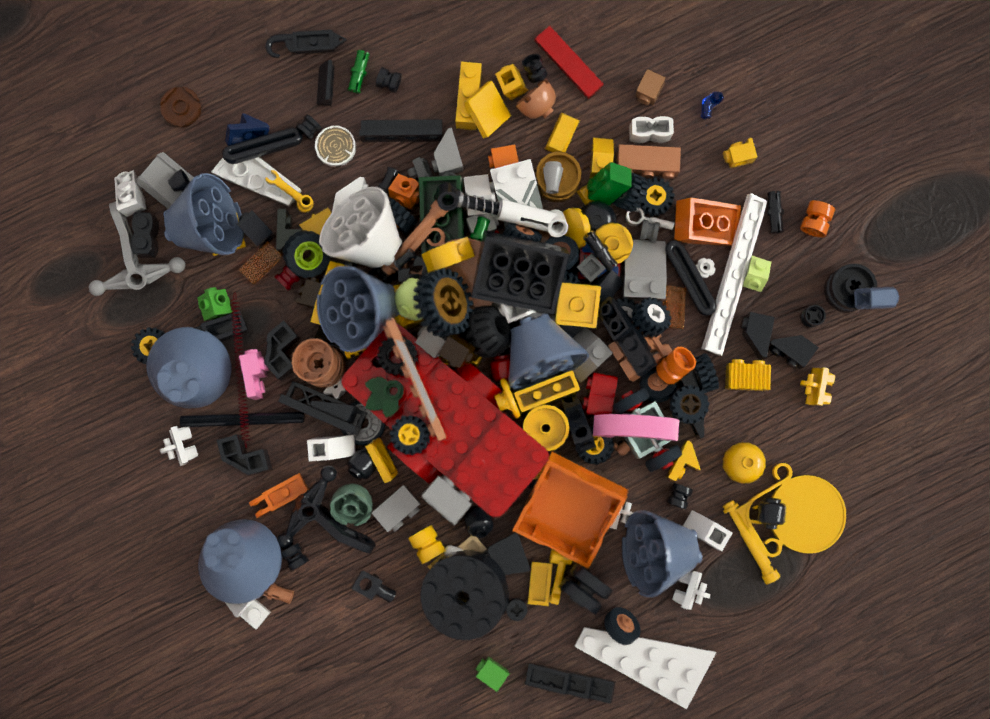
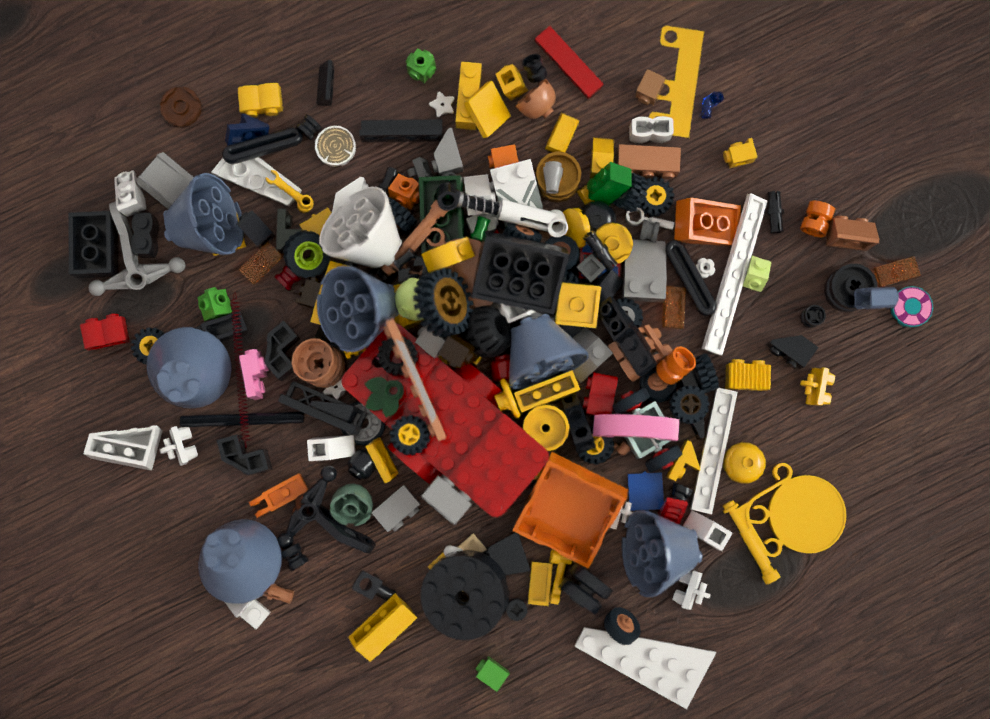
black bar [168,169,190,192] -> none
black plate [265,30,347,58] -> none
green pin [347,50,370,94] -> none
black wheel [376,67,402,93] -> none
yellow wheel [408,525,446,564] -> none
black head [464,505,494,538] -> none
black slope [525,663,616,704] -> none
black wheel [631,297,672,338] -> none
black slope [740,312,775,360] -> none
black head [757,498,786,529] -> none
none -> black brick [68,211,118,278]
none -> red brick [80,314,130,351]
none -> white wedge [84,425,163,471]
none -> yellow brick [238,83,283,118]
none -> yellow brick [348,593,417,662]
none -> bright green brick [406,48,436,83]
none -> white plate [429,92,454,118]
none -> blue piece [627,471,664,511]
none -> yellow piece [649,26,704,138]
none -> red slope [658,497,688,525]
none -> white plate [690,388,738,514]
none -> nougat slope [826,216,879,251]
none -> clear orange plate [873,256,921,287]
none -> tile [890,286,933,328]

